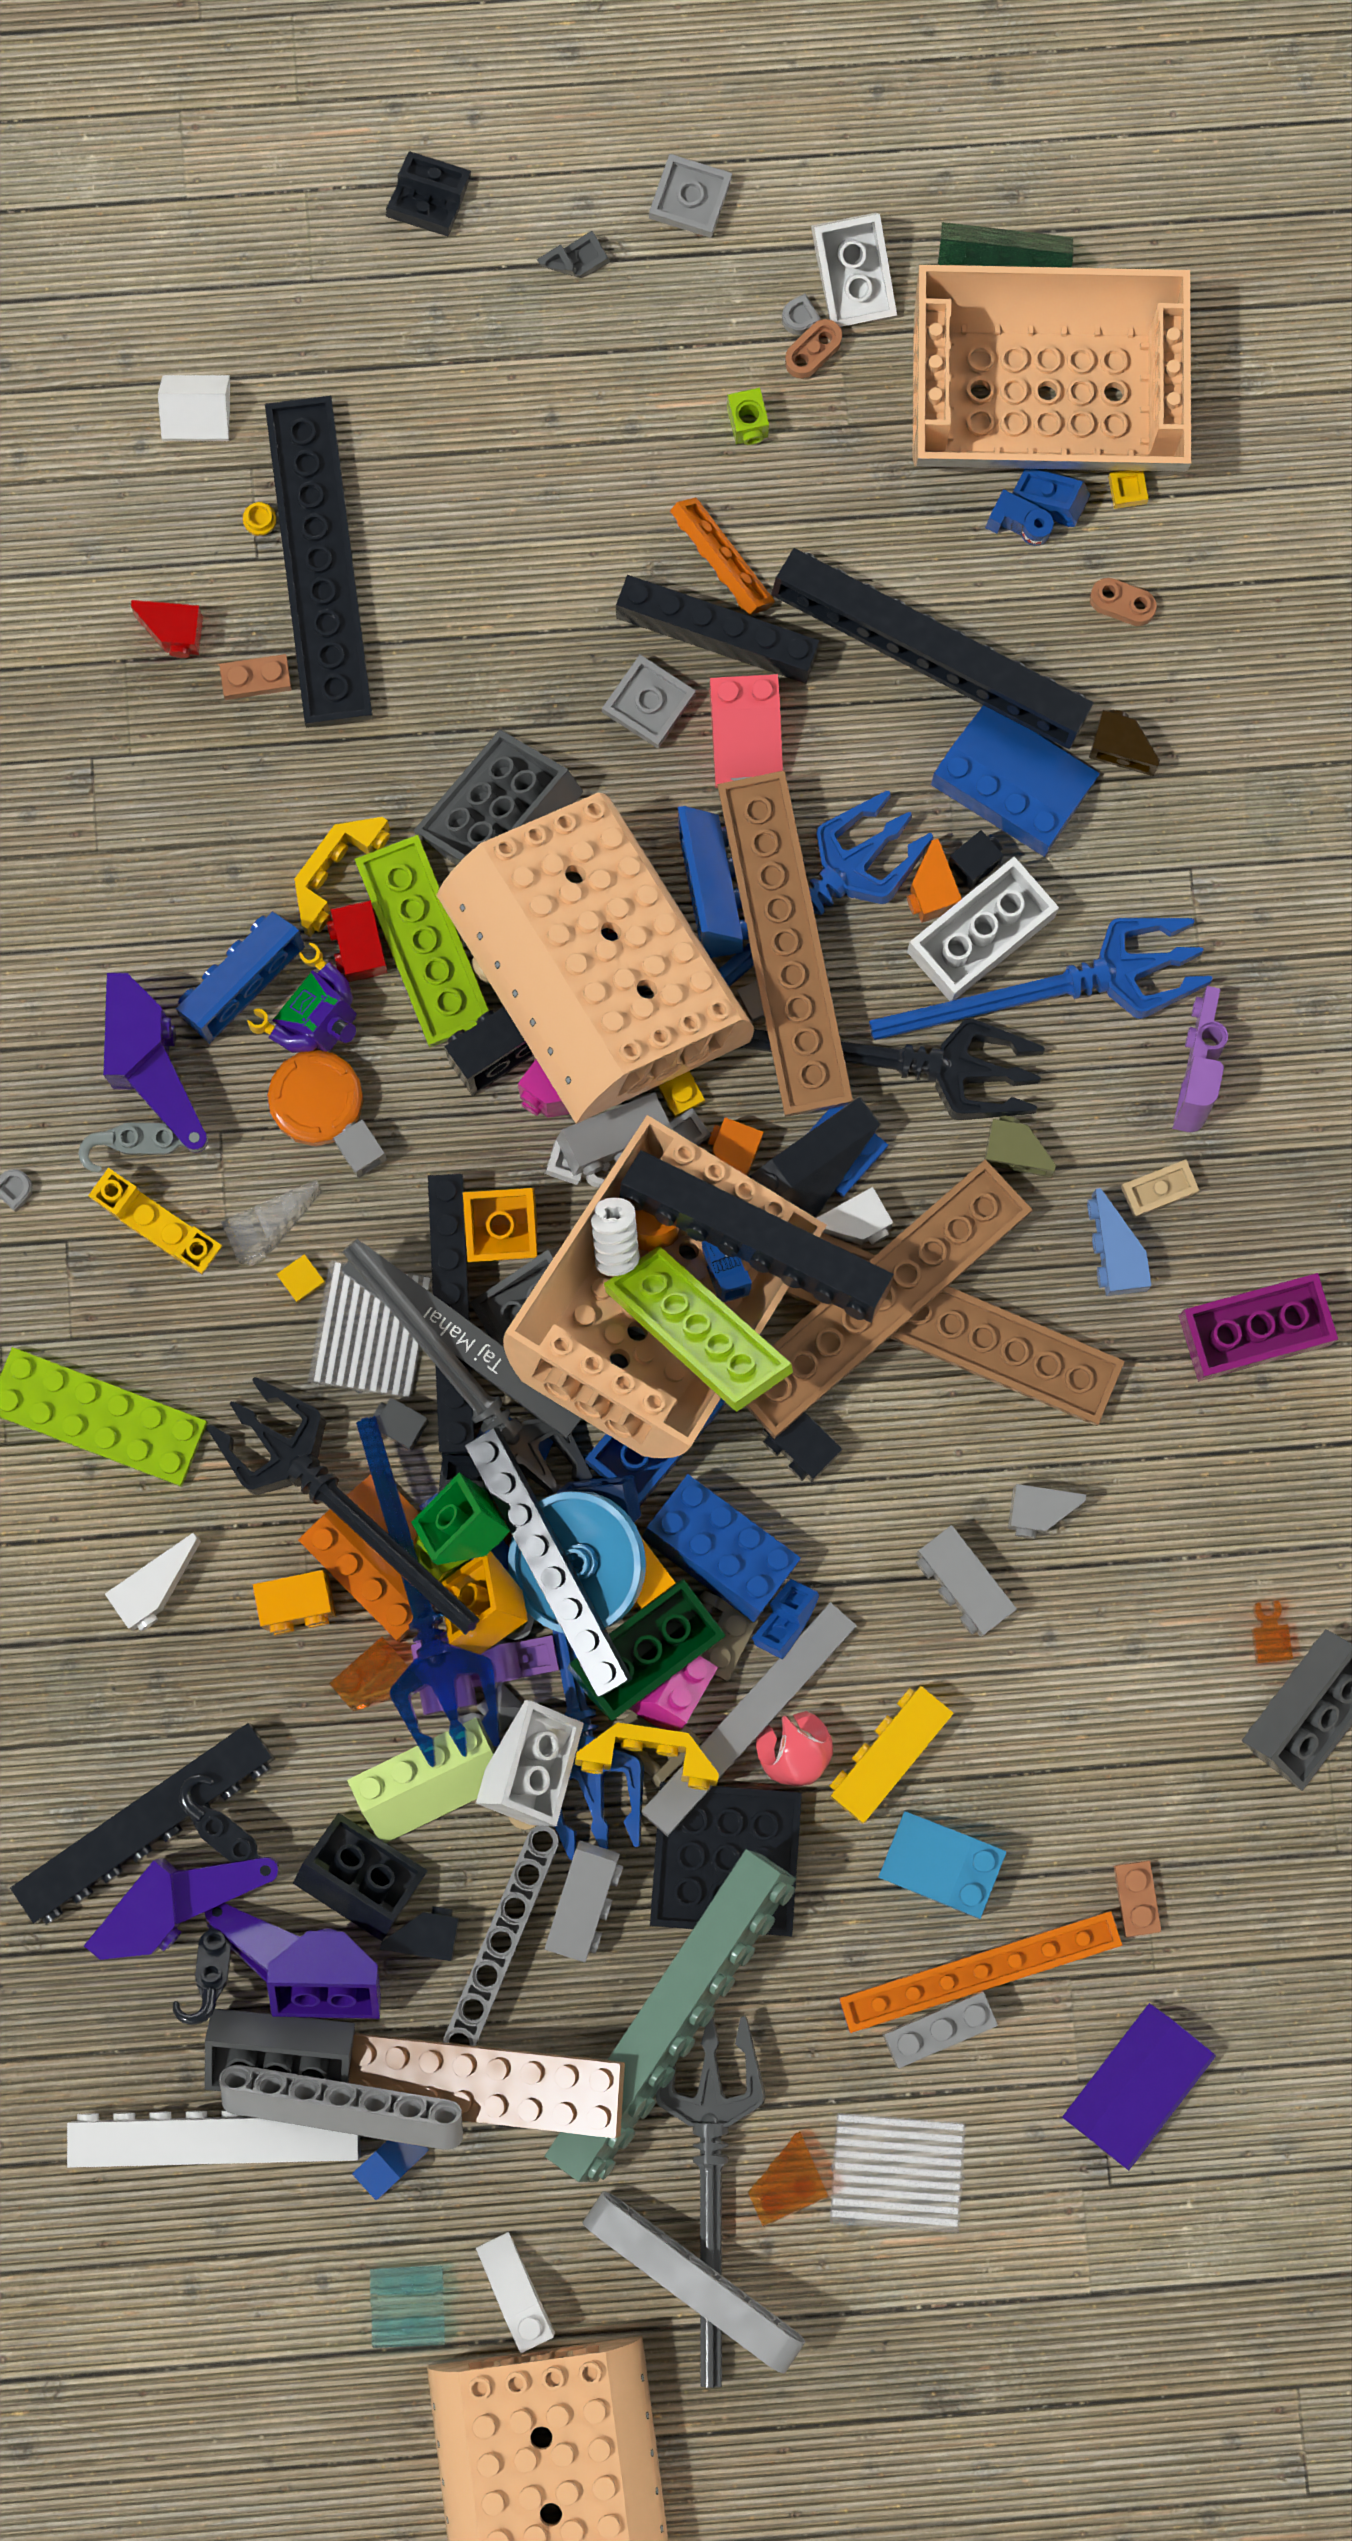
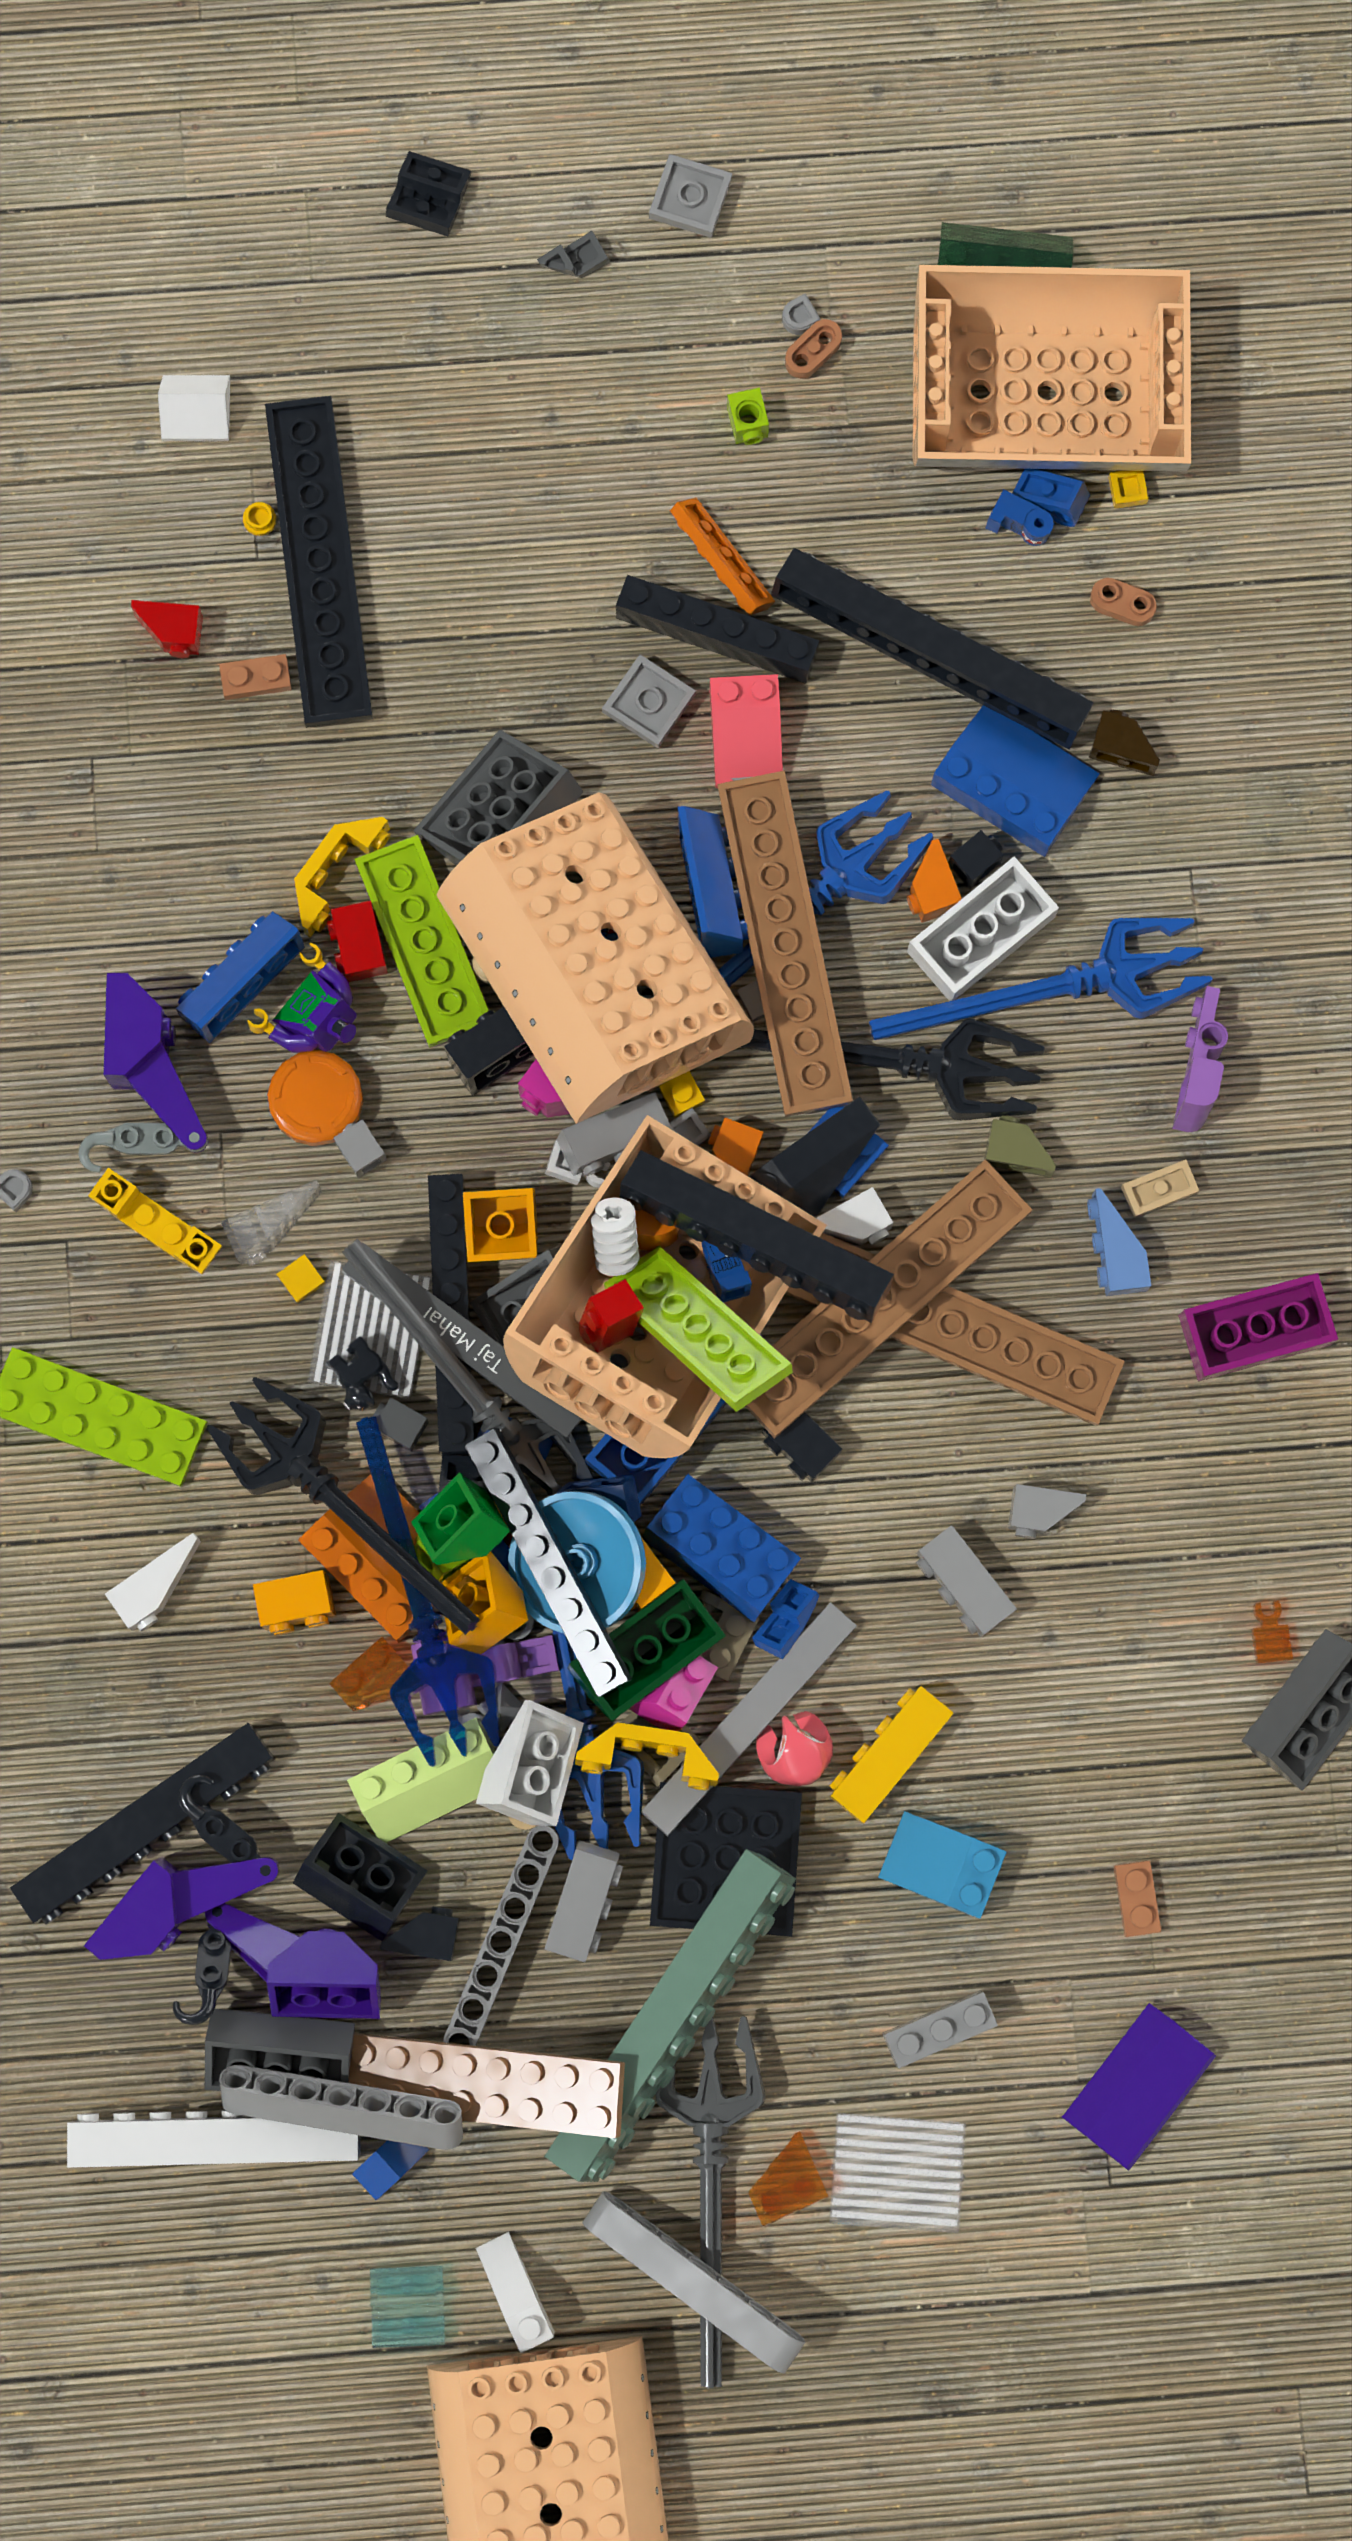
white slope [811,213,897,327] -> none
orange plate [839,1911,1123,2033] -> none
none -> black animal [326,1336,399,1411]
none -> red brick [579,1279,644,1353]

